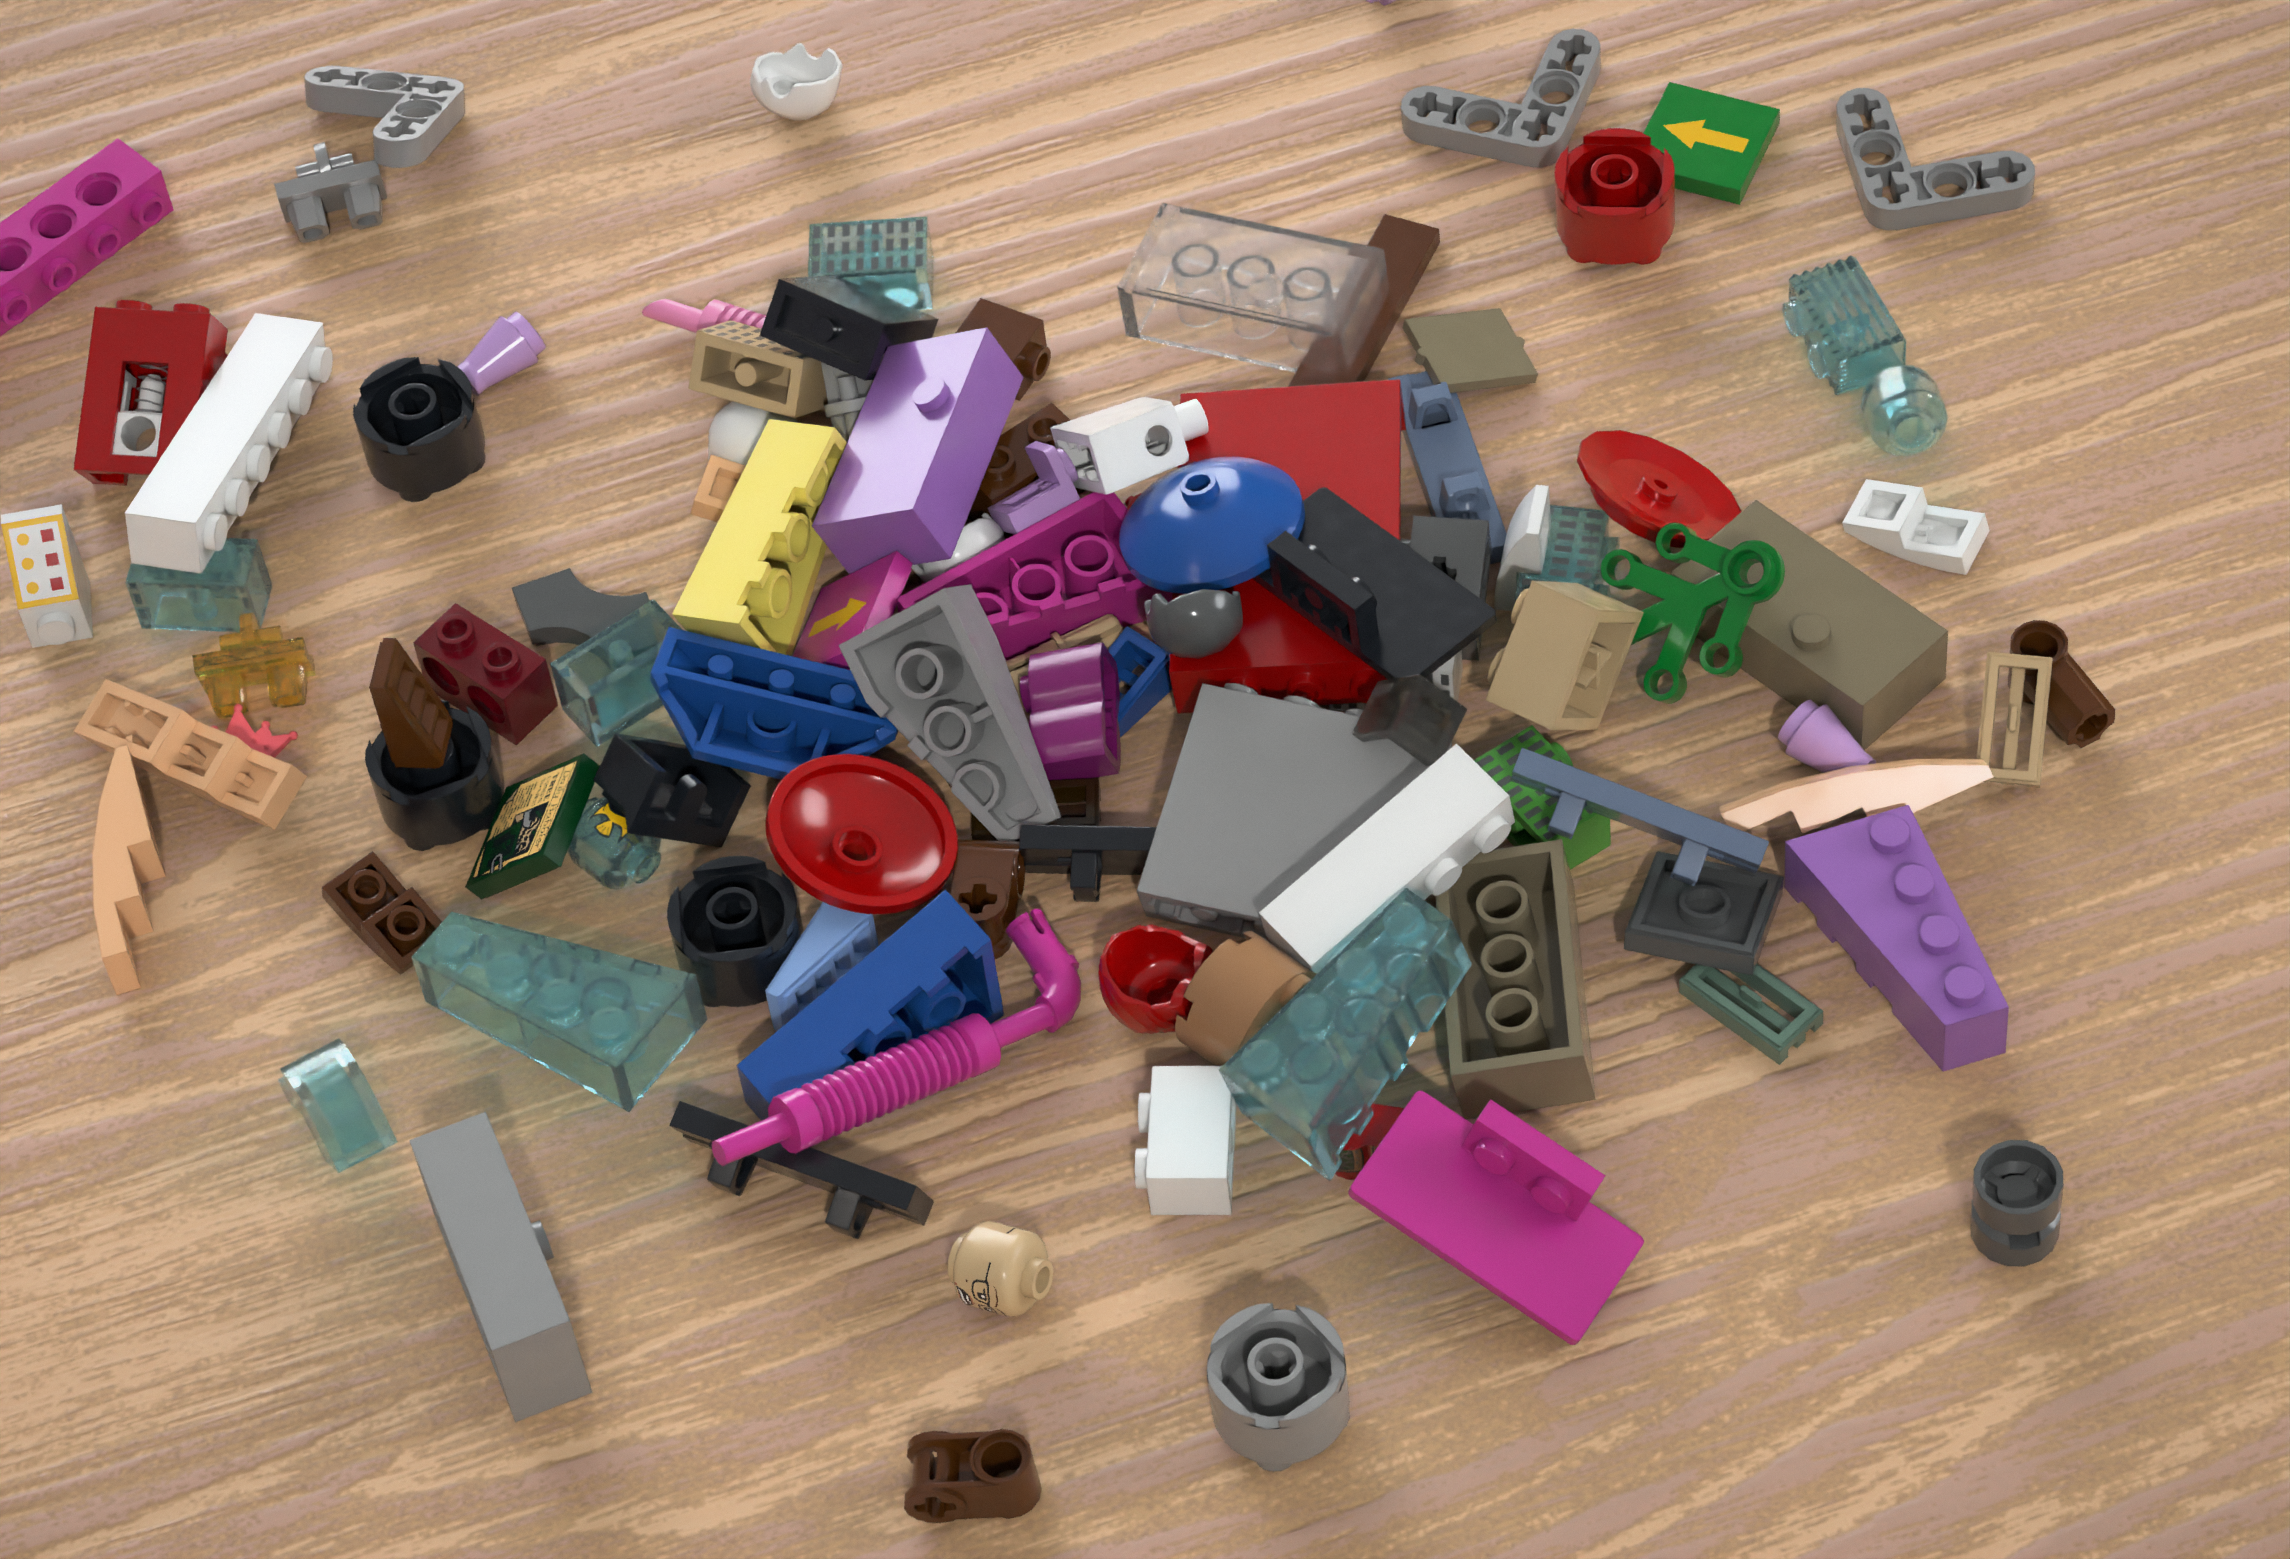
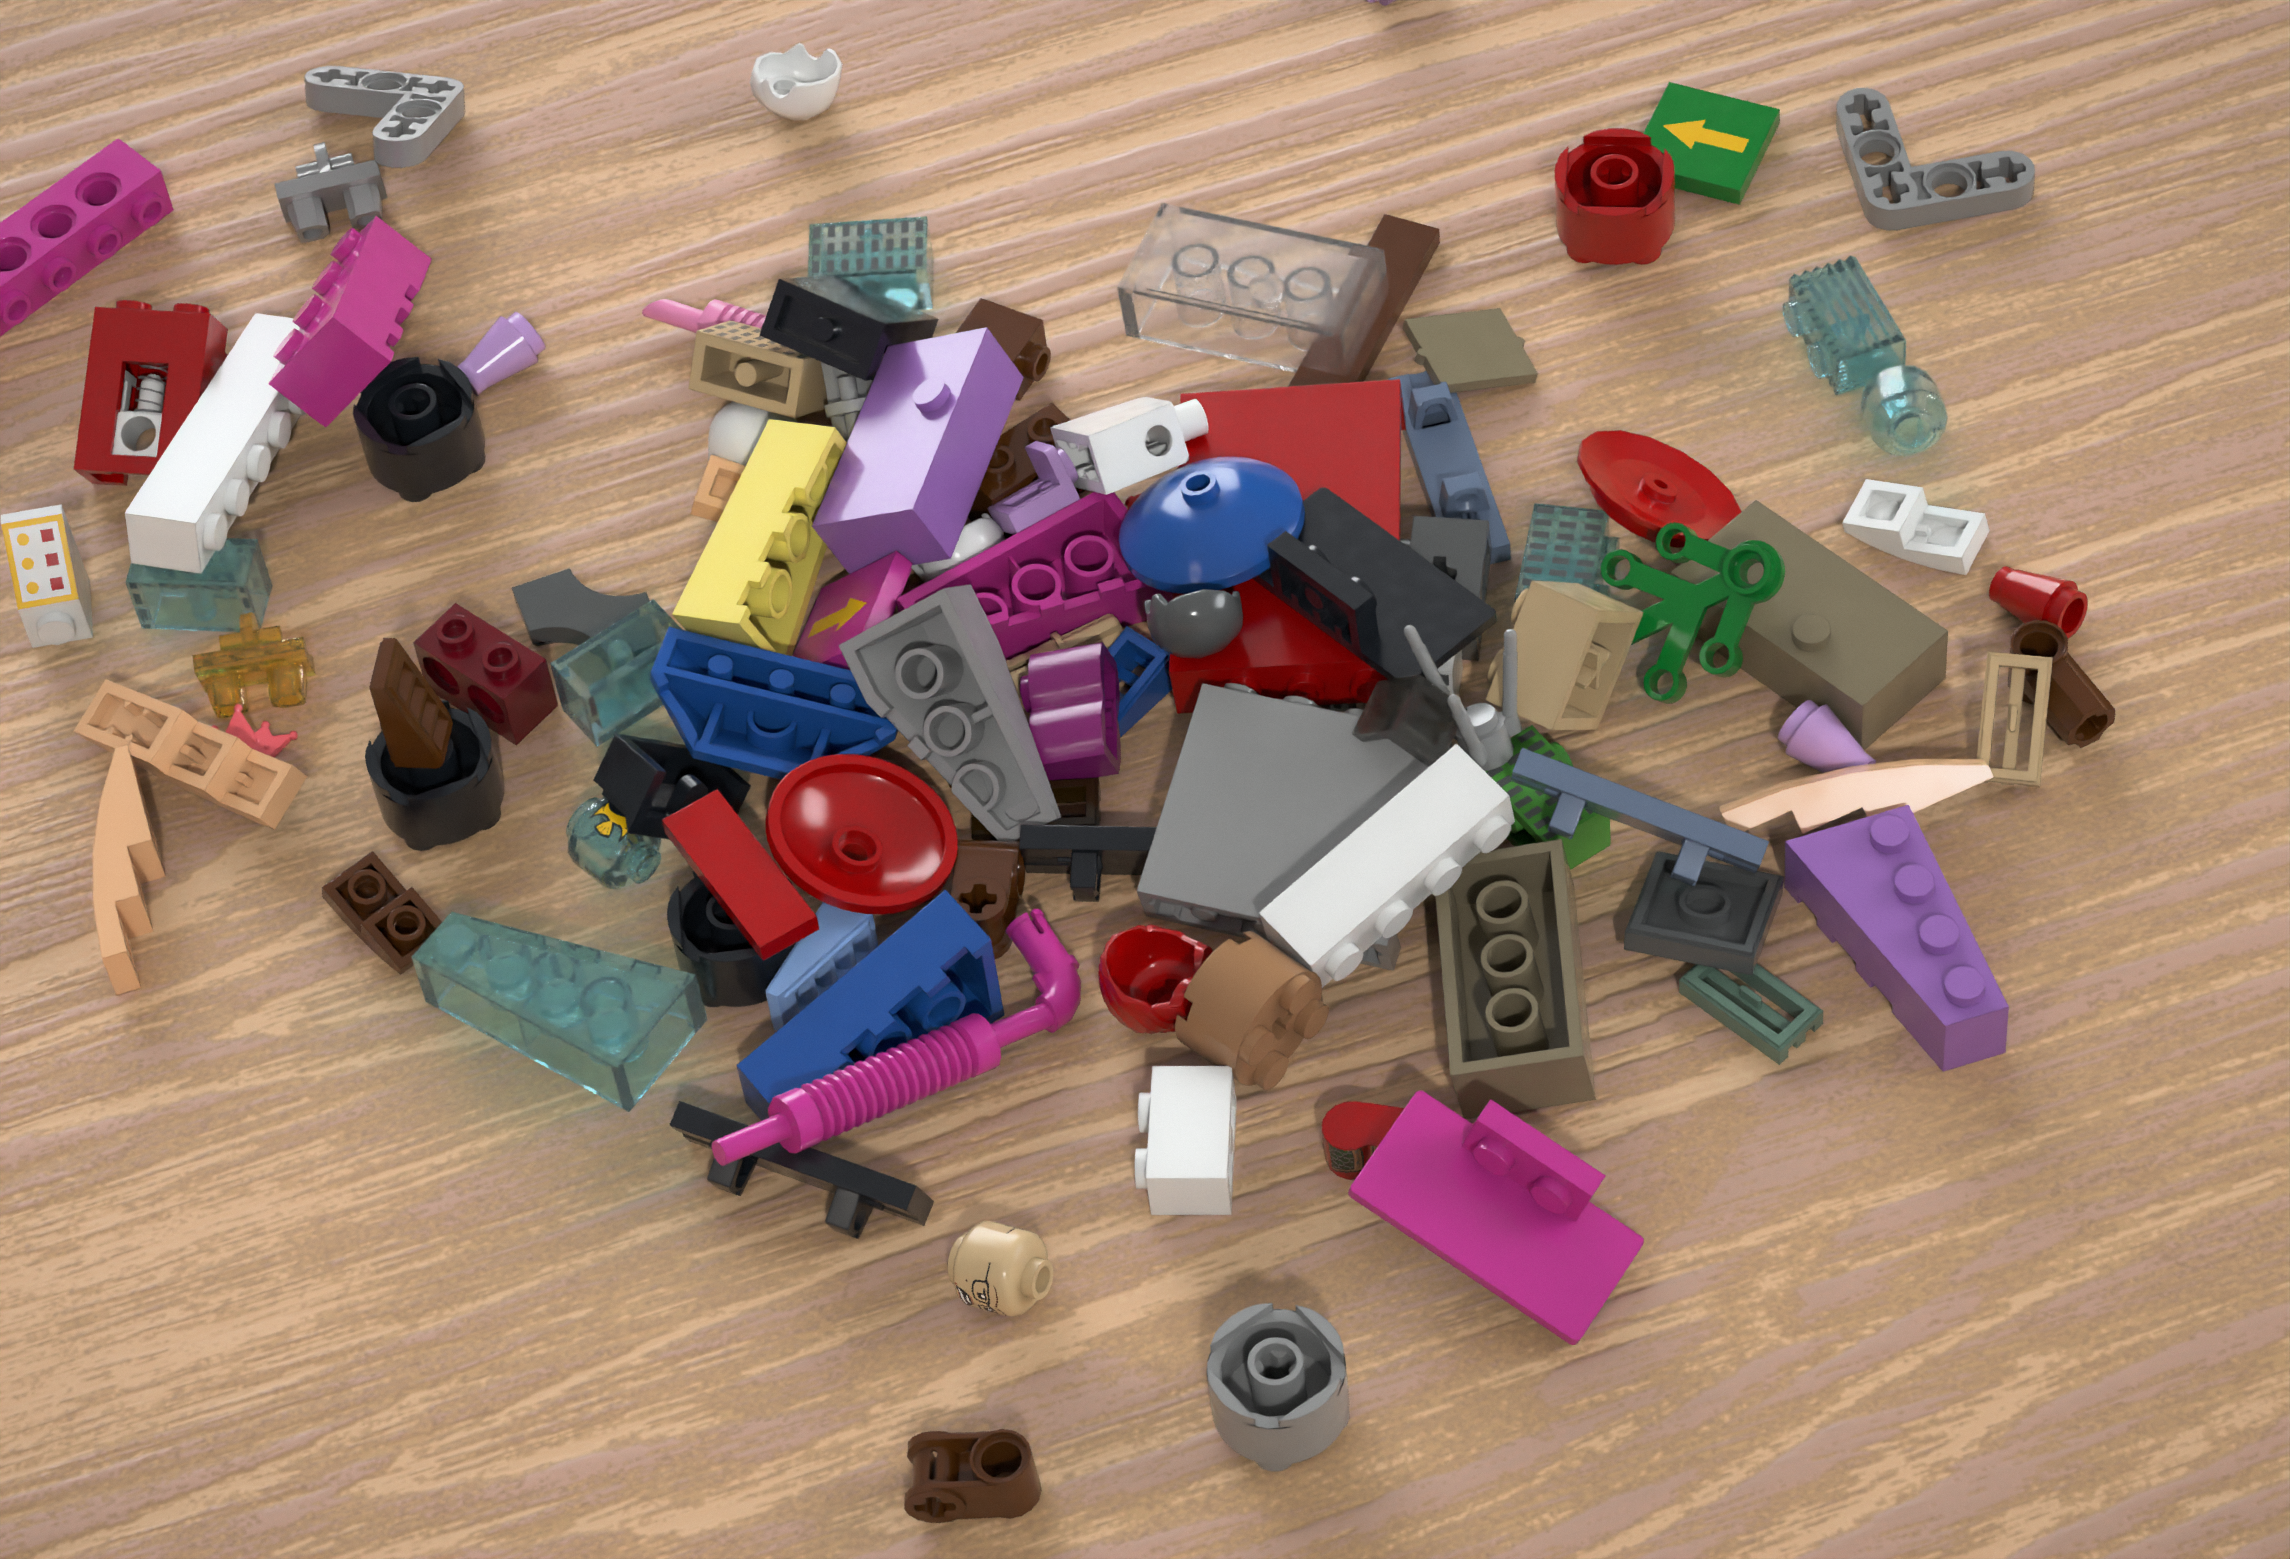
clear light blue brick [277,1038,398,1173] -> none
light grey brick [409,1112,592,1422] -> none
tile [465,753,600,900] -> none
clear light blue wedge [1219,888,1472,1181] -> none
light grey beam [1401,29,1601,168] -> none
white slope [1495,485,1551,611] -> none
dark grey wheel [1970,1140,2063,1267] -> none
none -> dark pink wedge [268,216,432,428]
none -> red tile [662,789,819,961]
none -> light grey plant [1404,625,1522,771]
none -> red cone [1989,566,2088,639]

